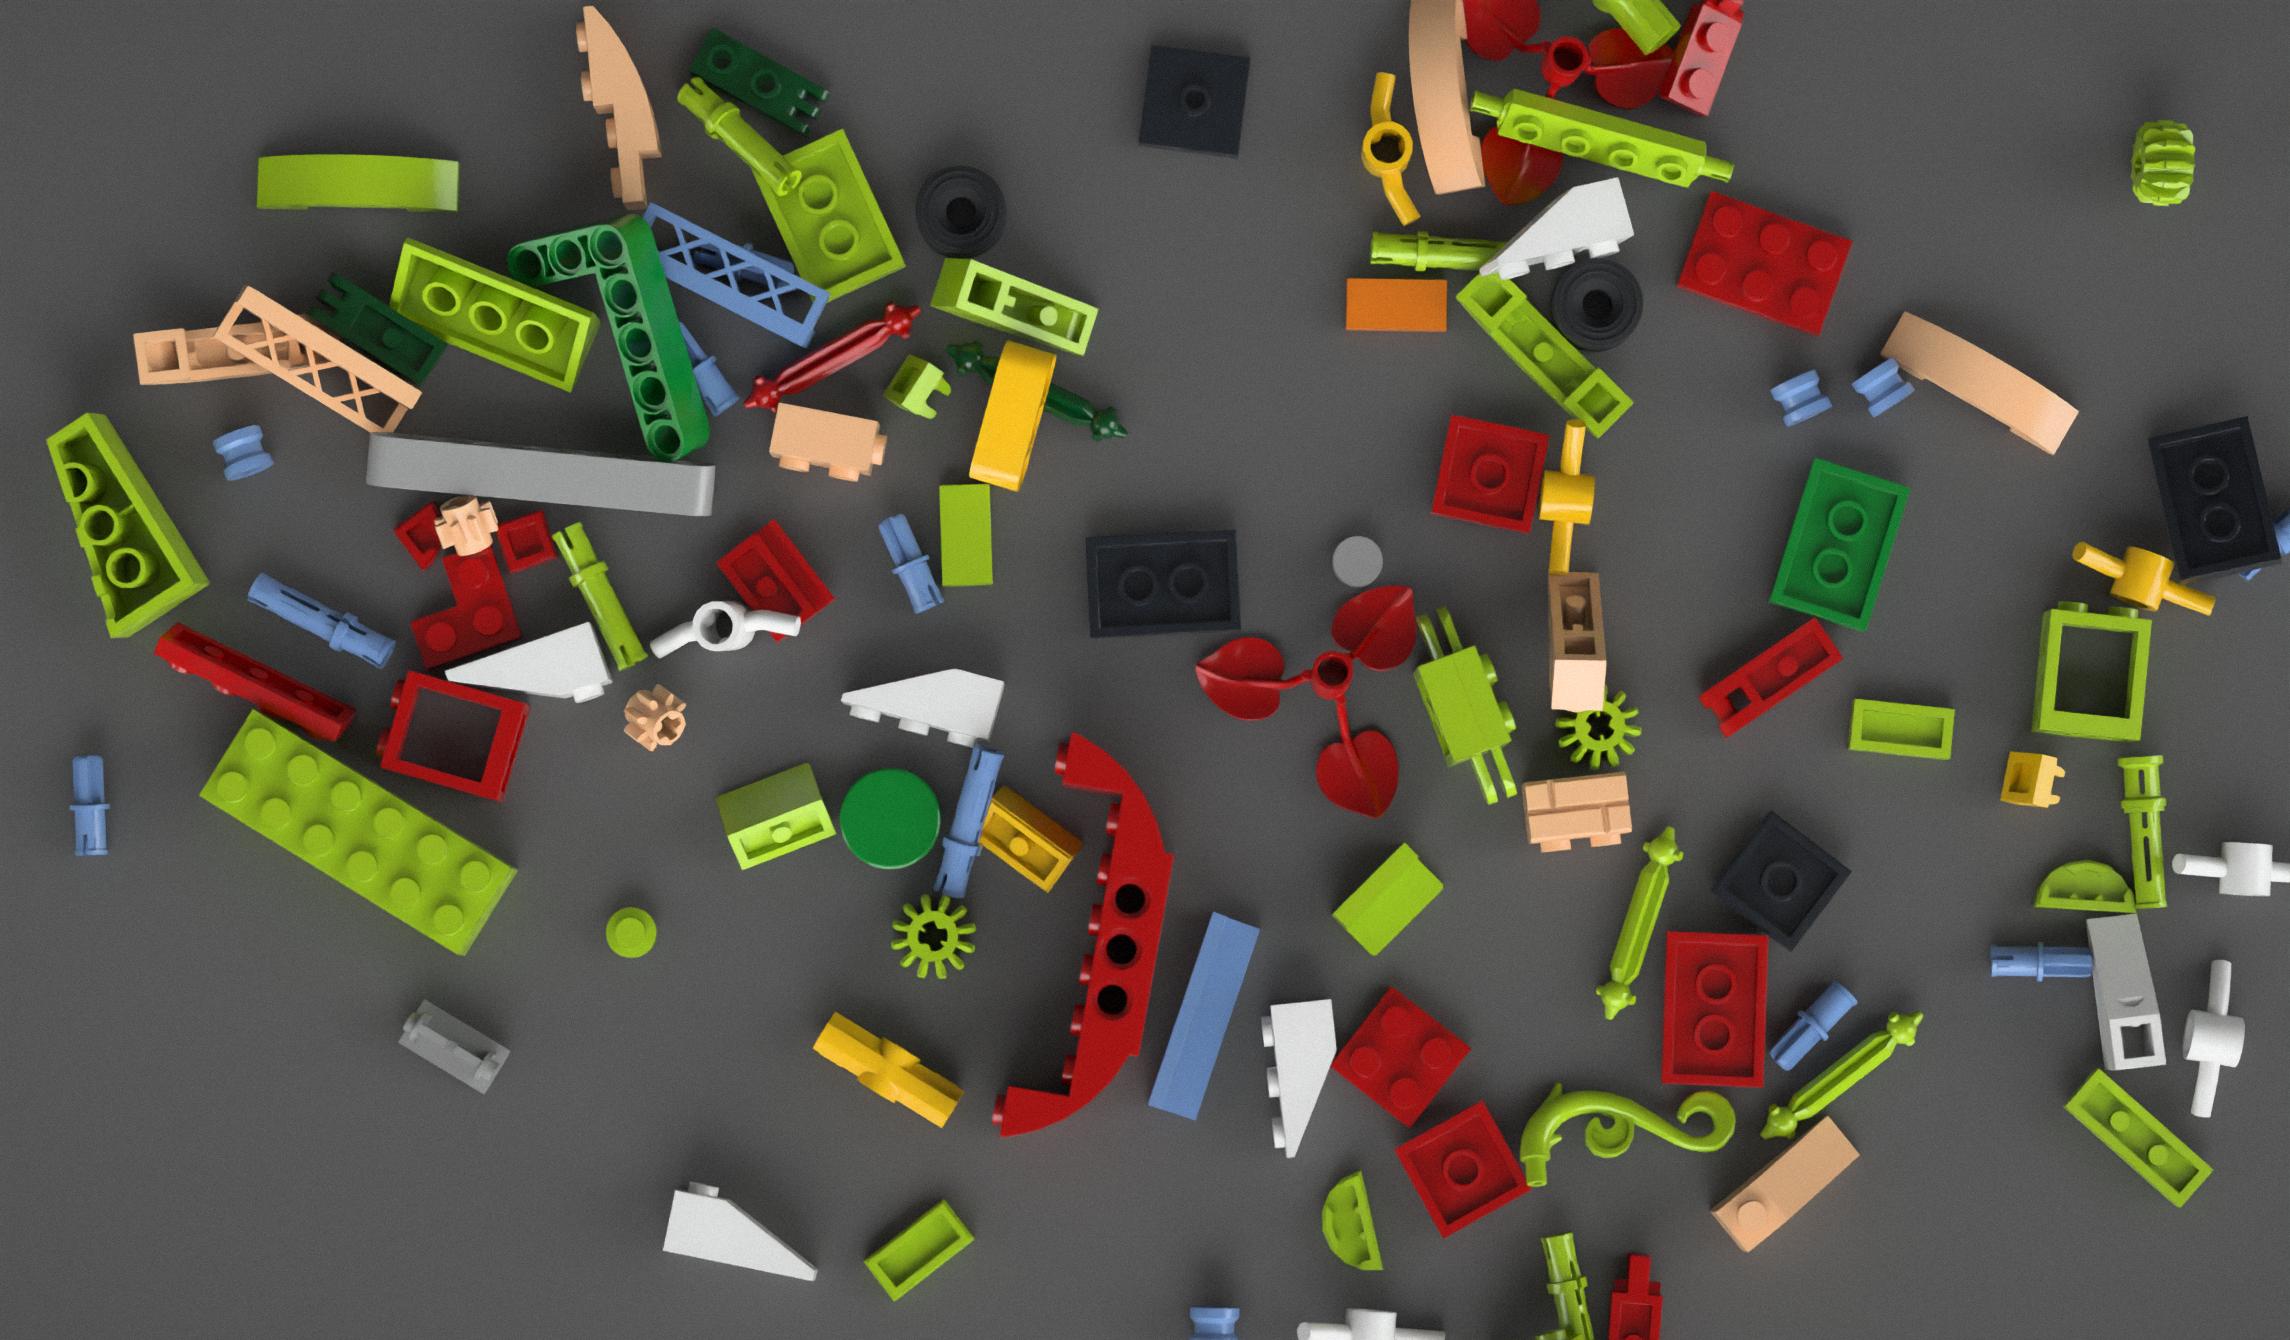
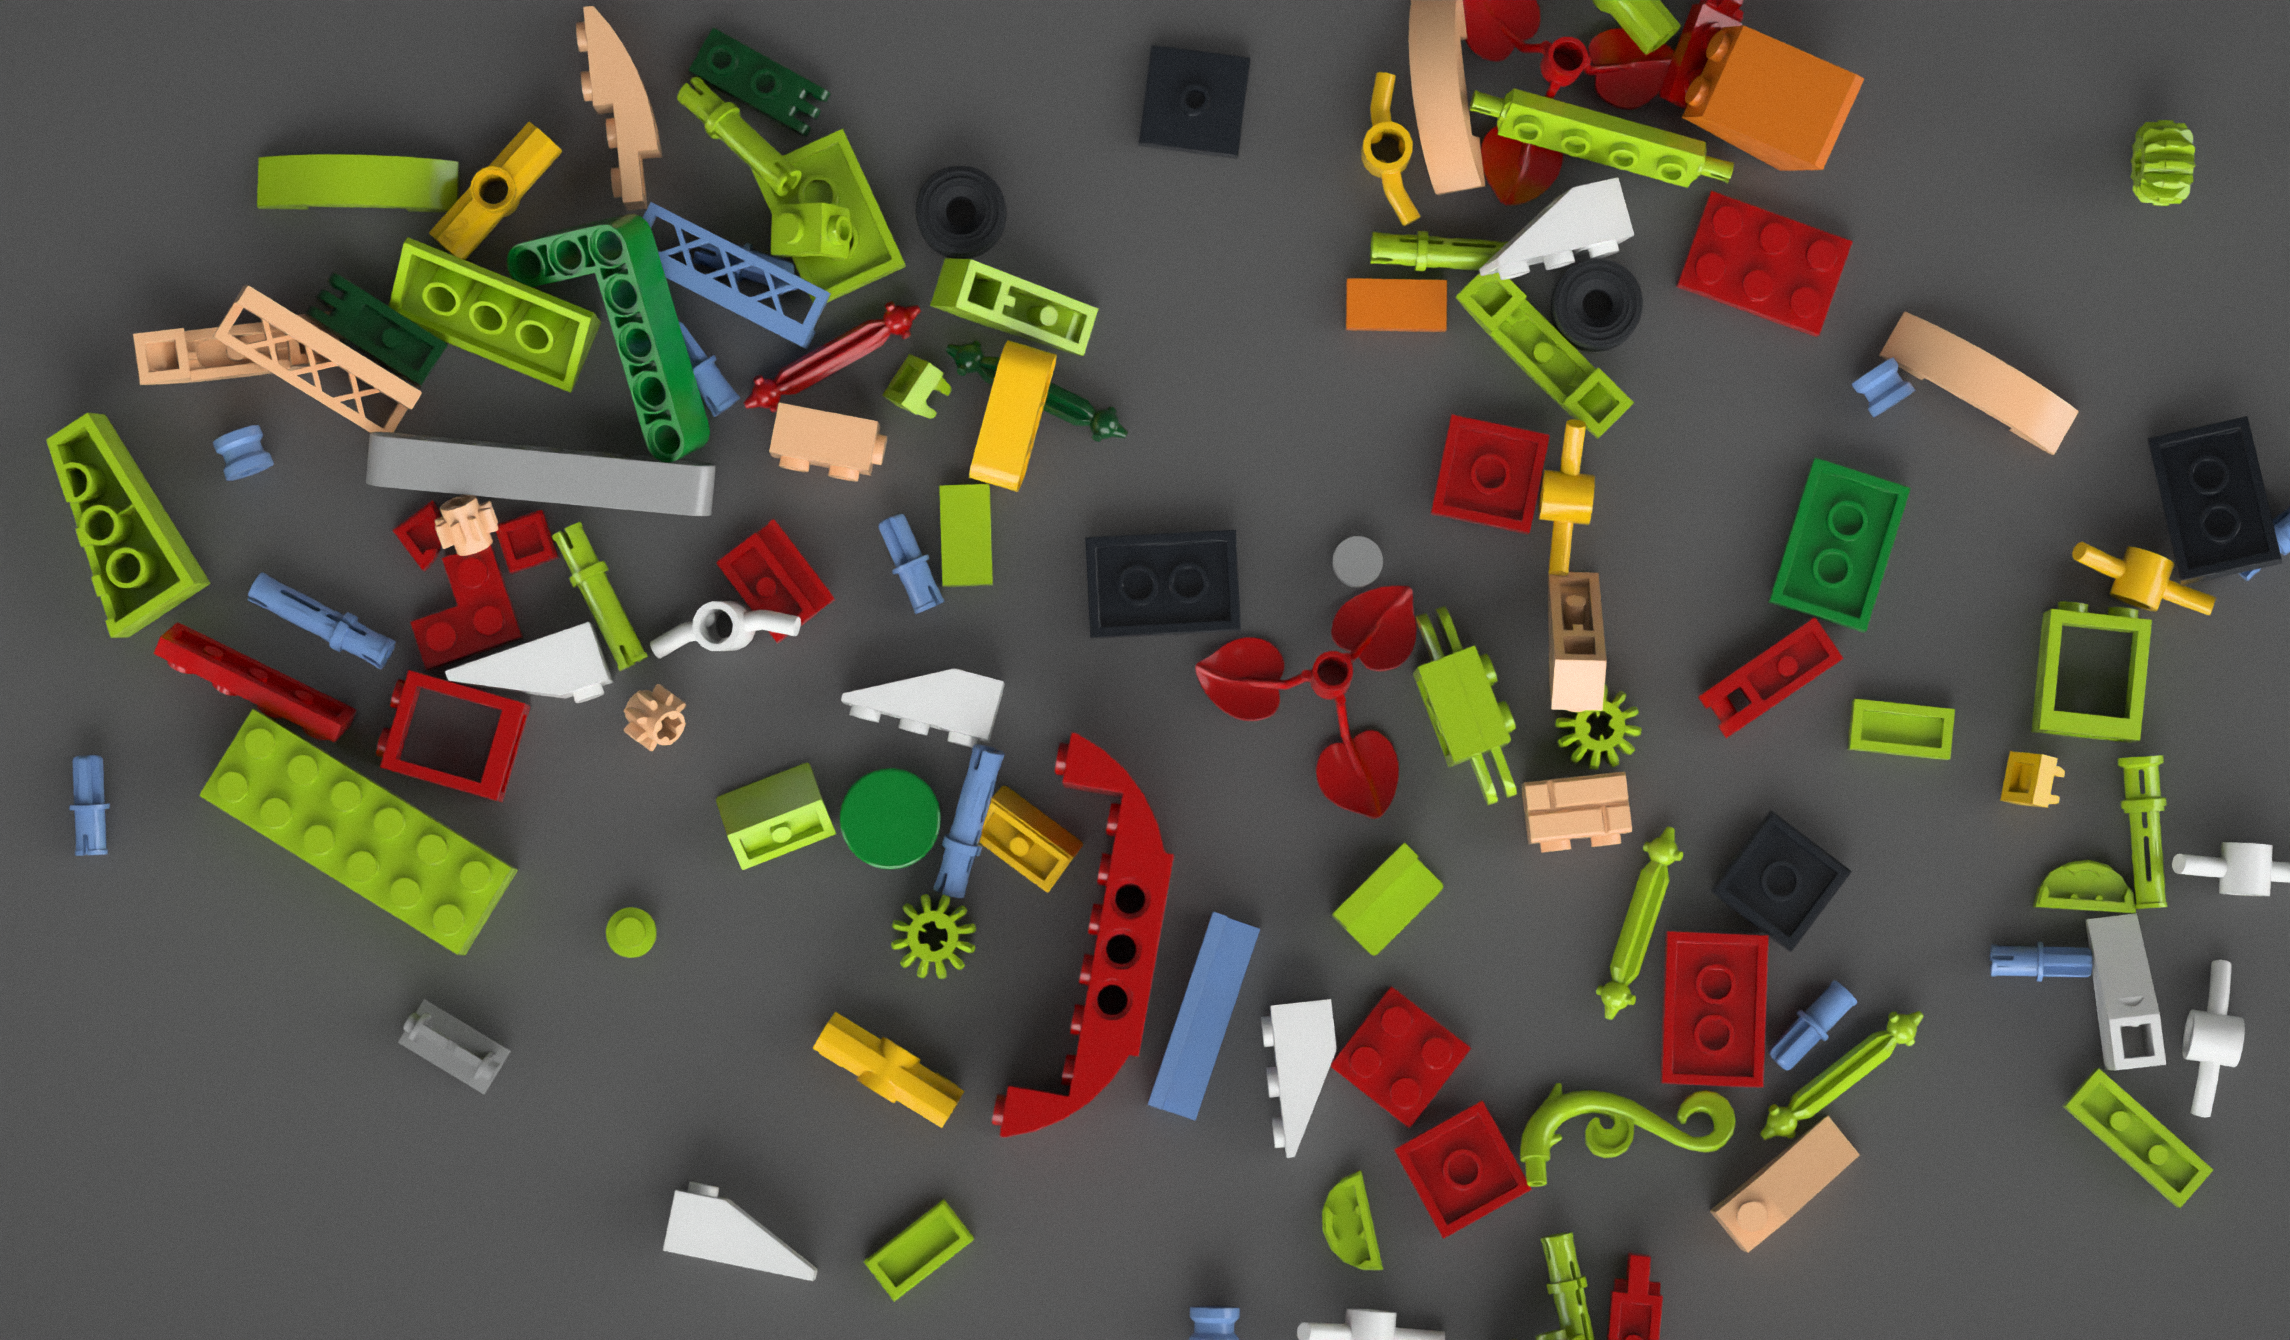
medium blue wheel [1770,369,1832,427] -> none
none -> yellow piece [429,121,563,260]
none -> lime bracket [771,202,852,259]
none -> orange slope [1682,25,1864,171]

